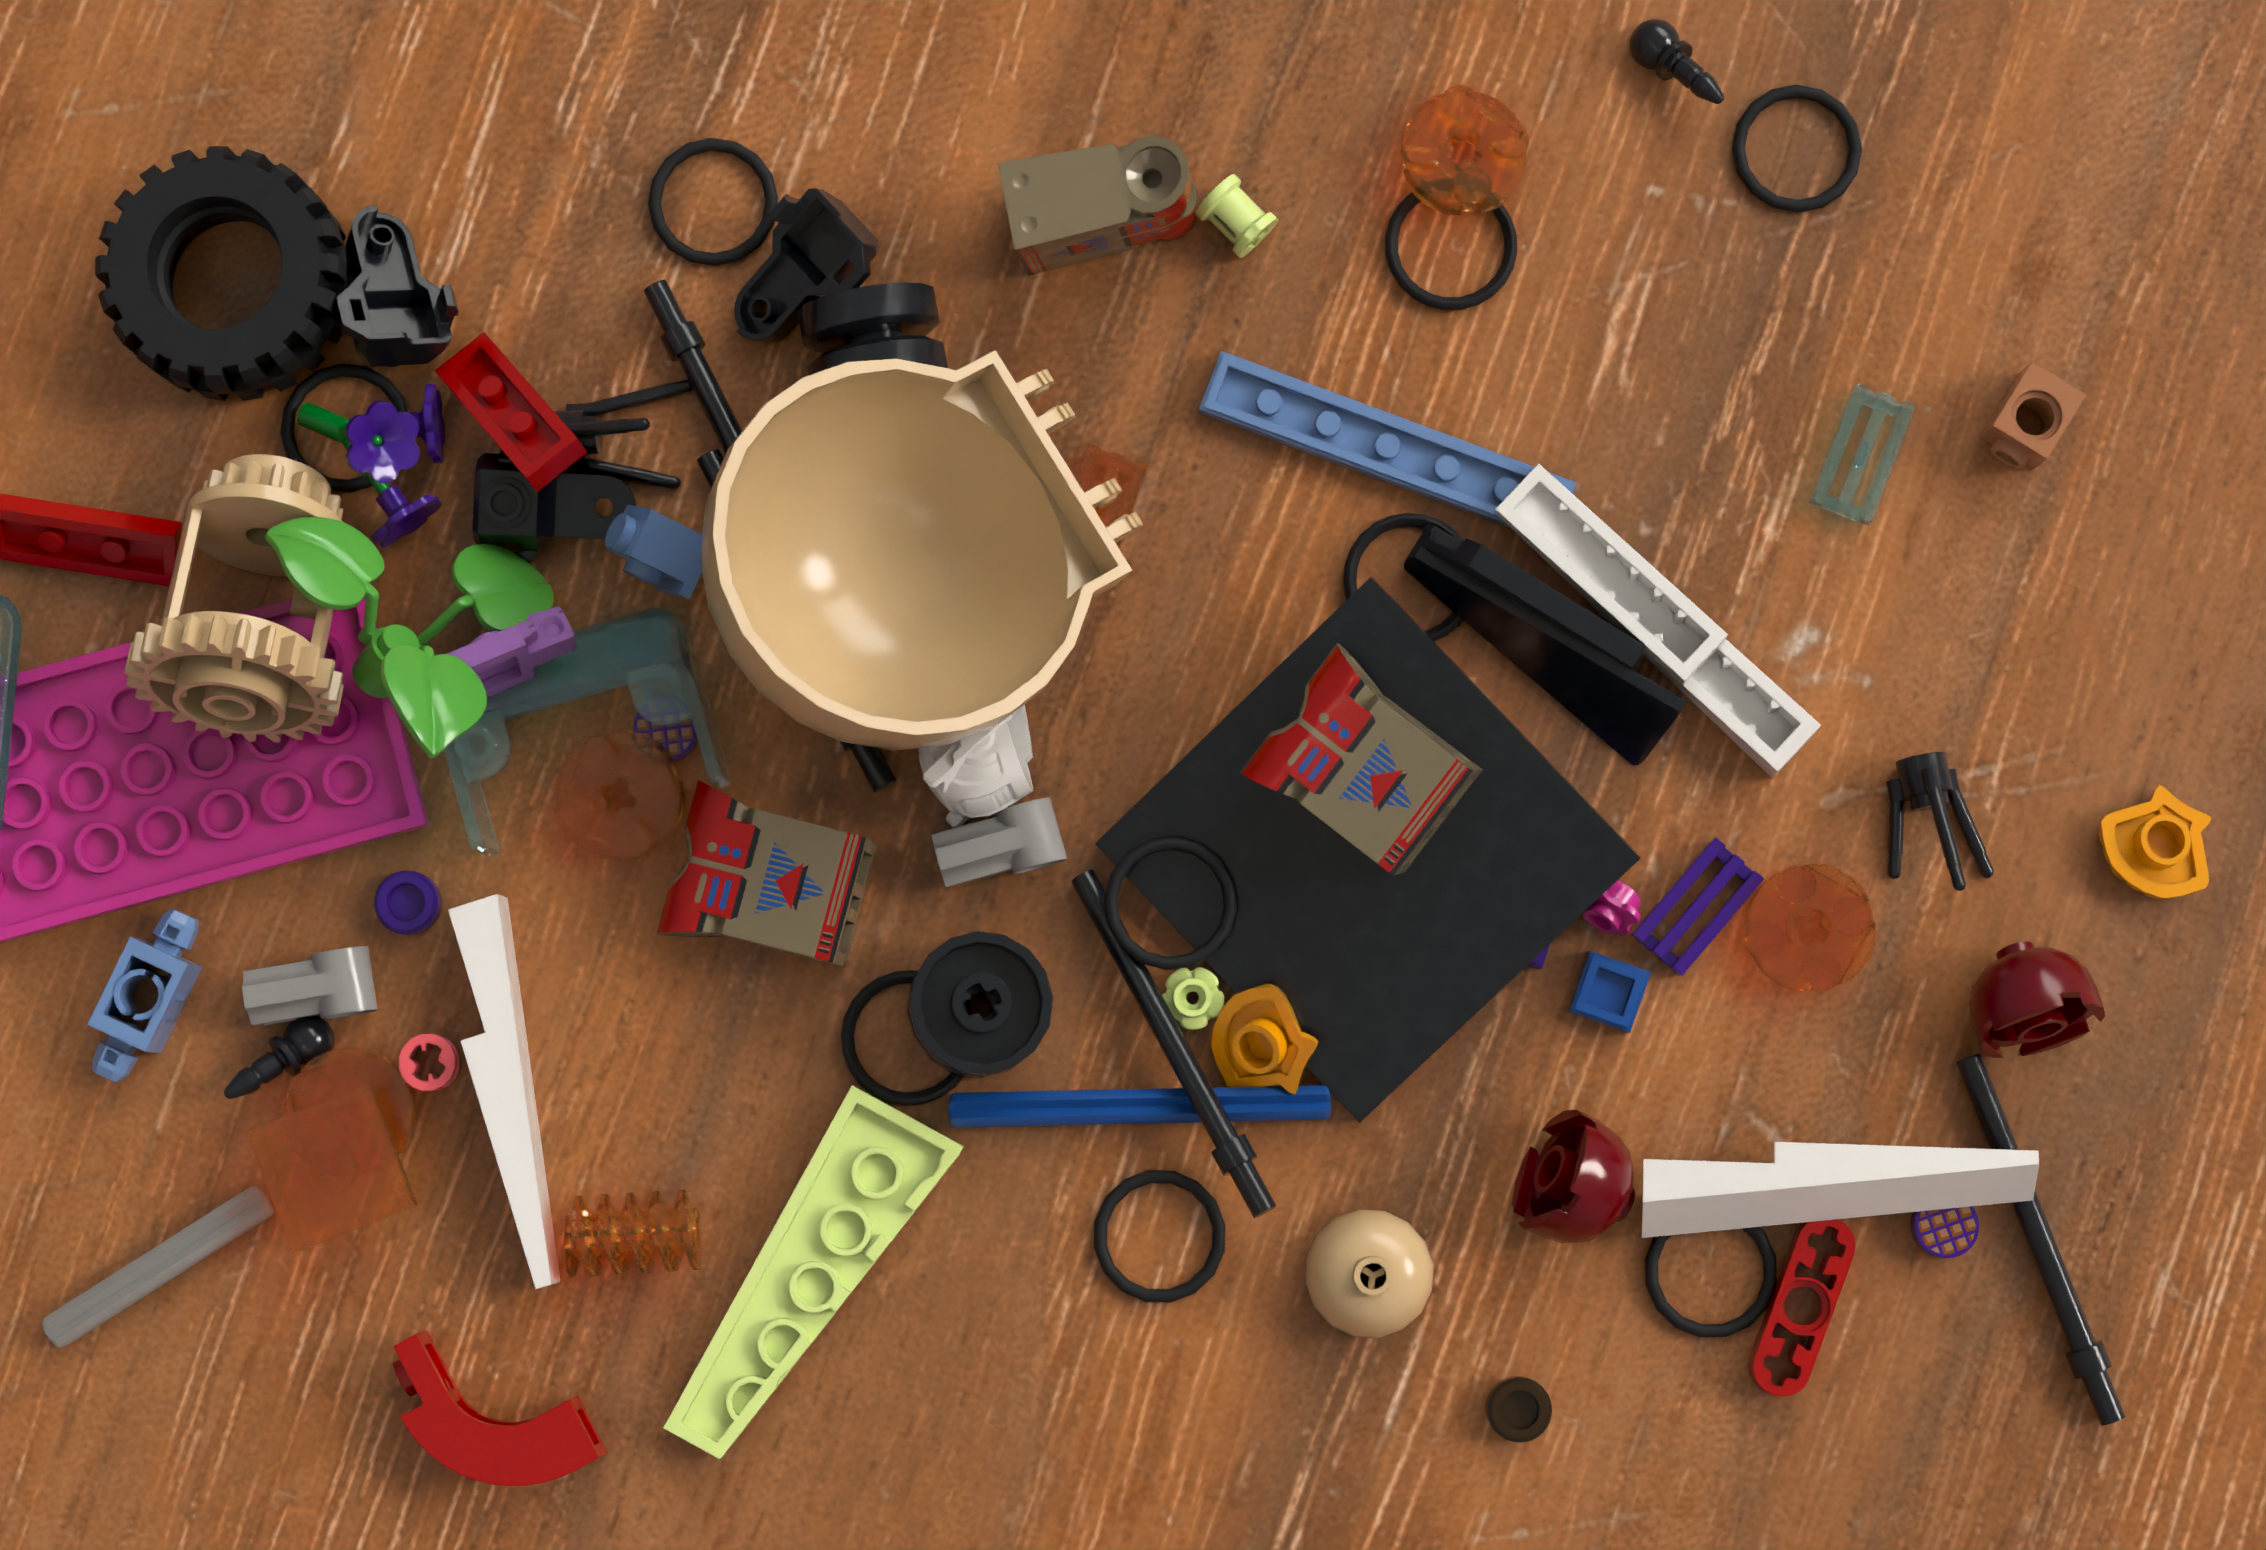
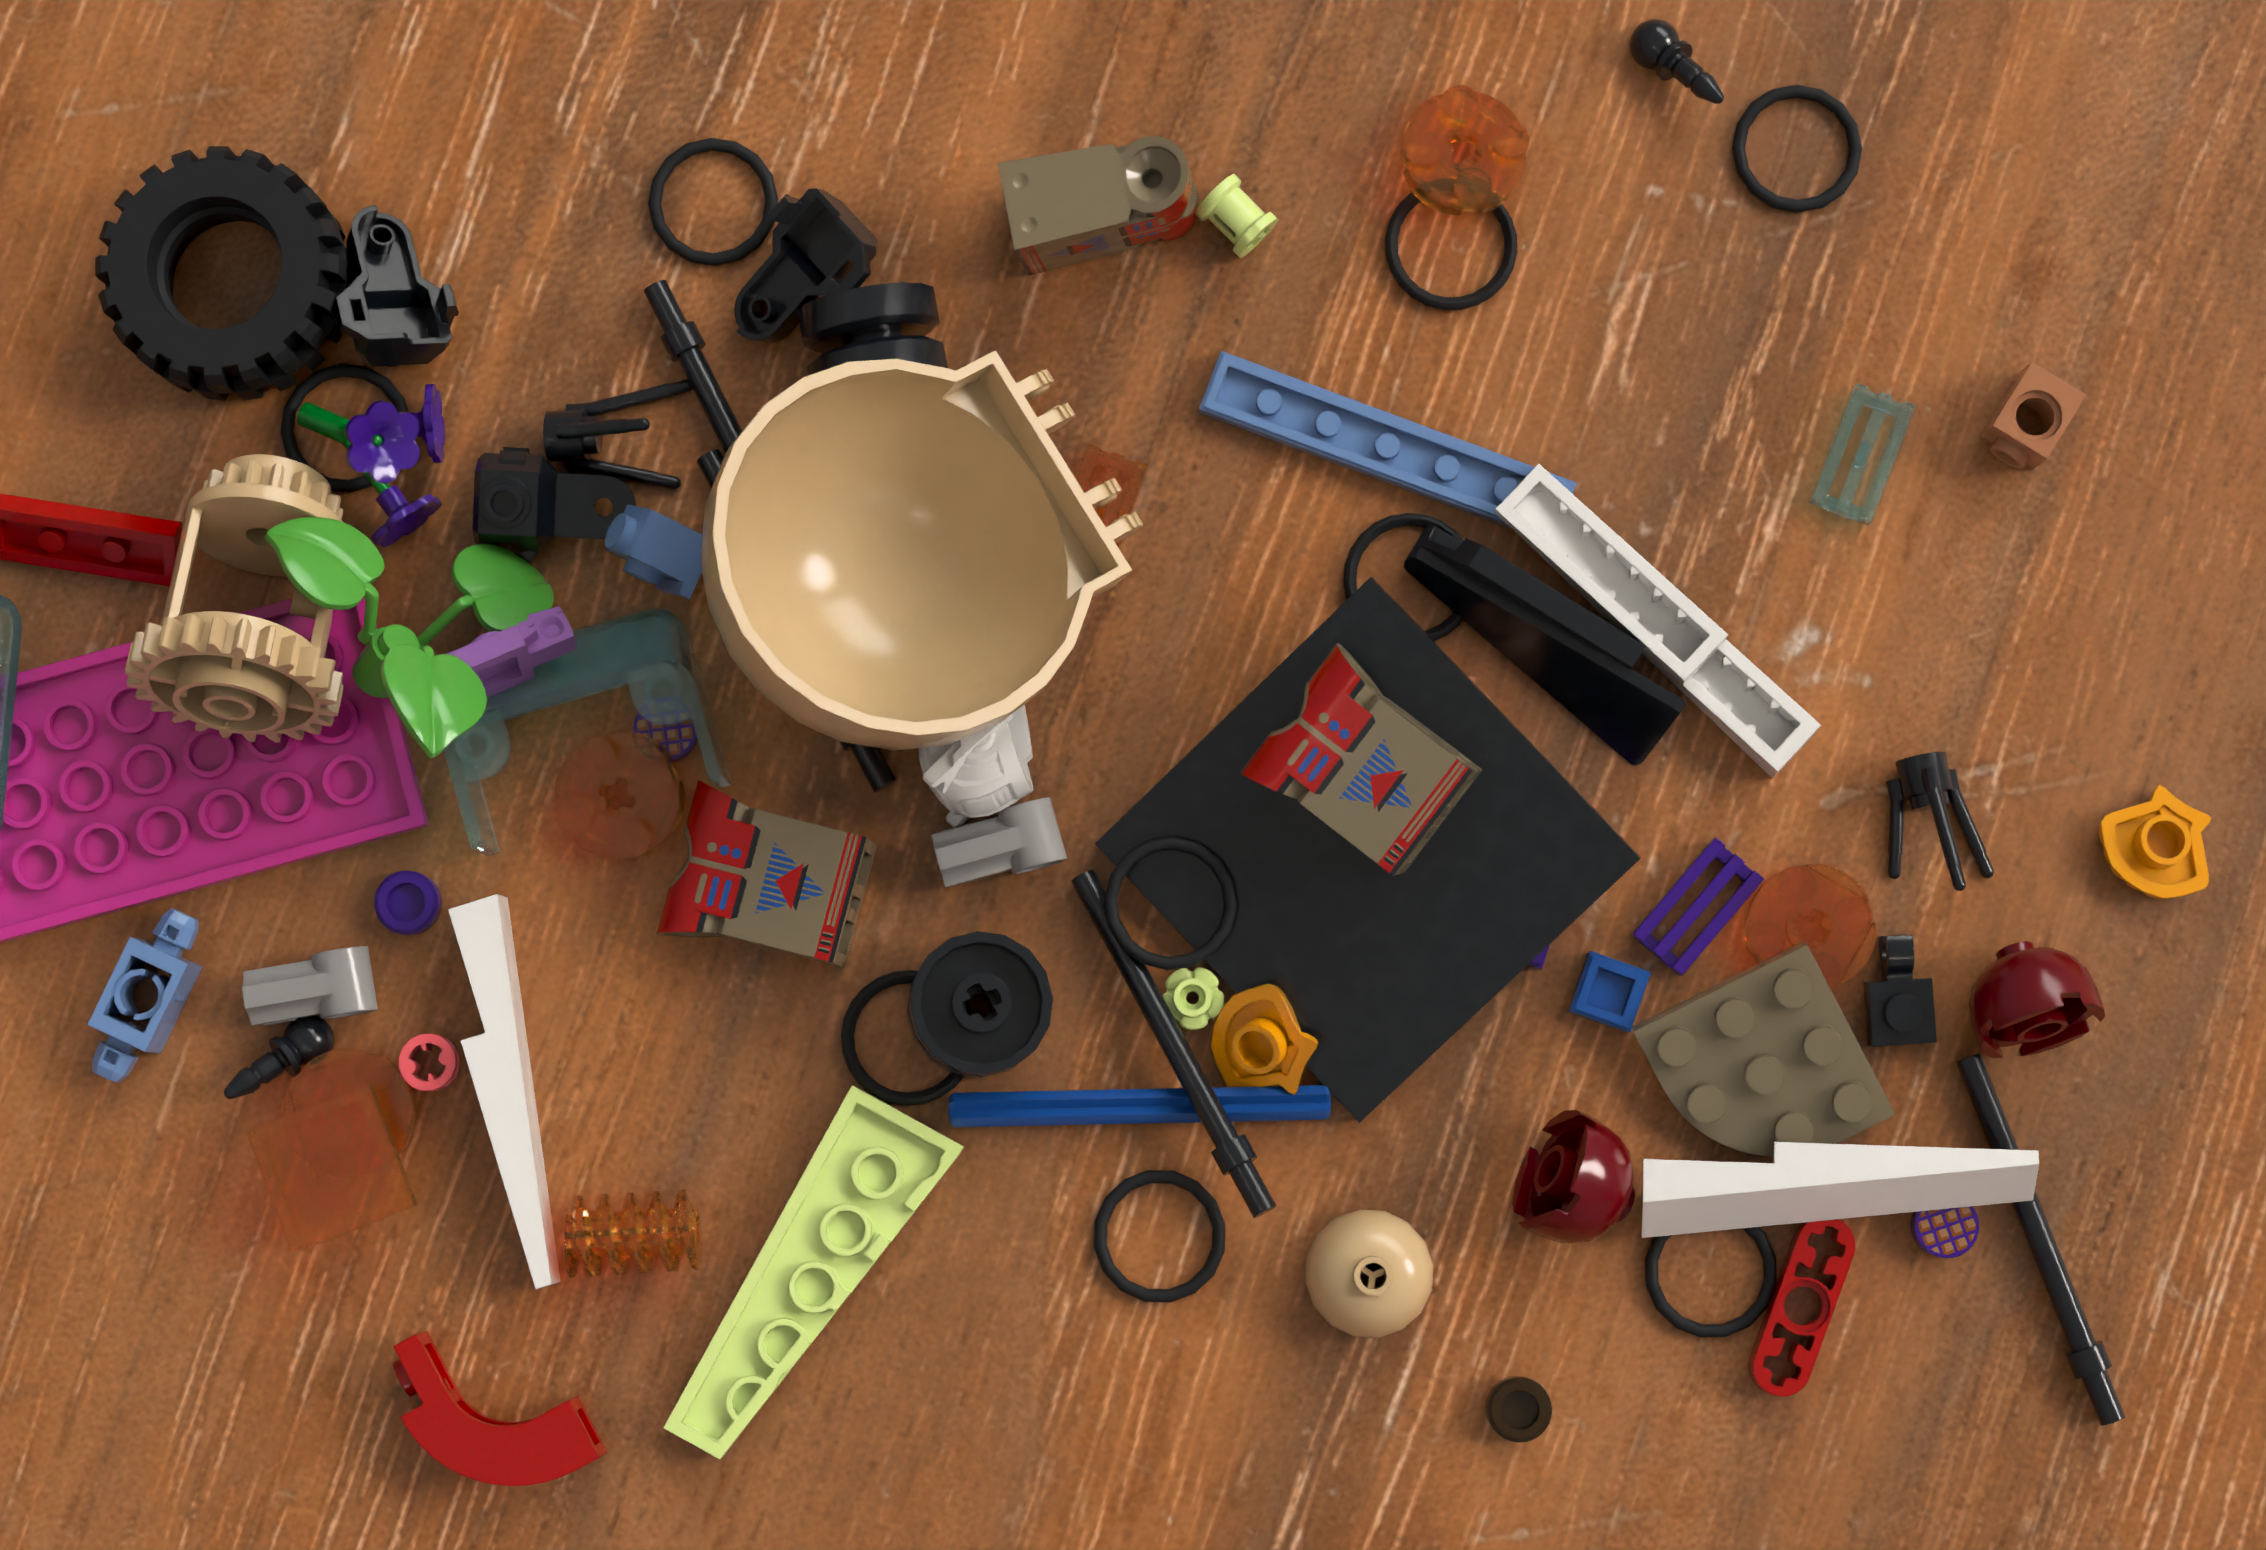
light grey axle [41,1186,274,1348] -> none
red plate [435,332,587,492] -> none
dark pink plate [1583,880,1641,935] -> none
none -> dark tan plate [1632,941,1896,1157]
none -> black plate [1863,935,1937,1047]

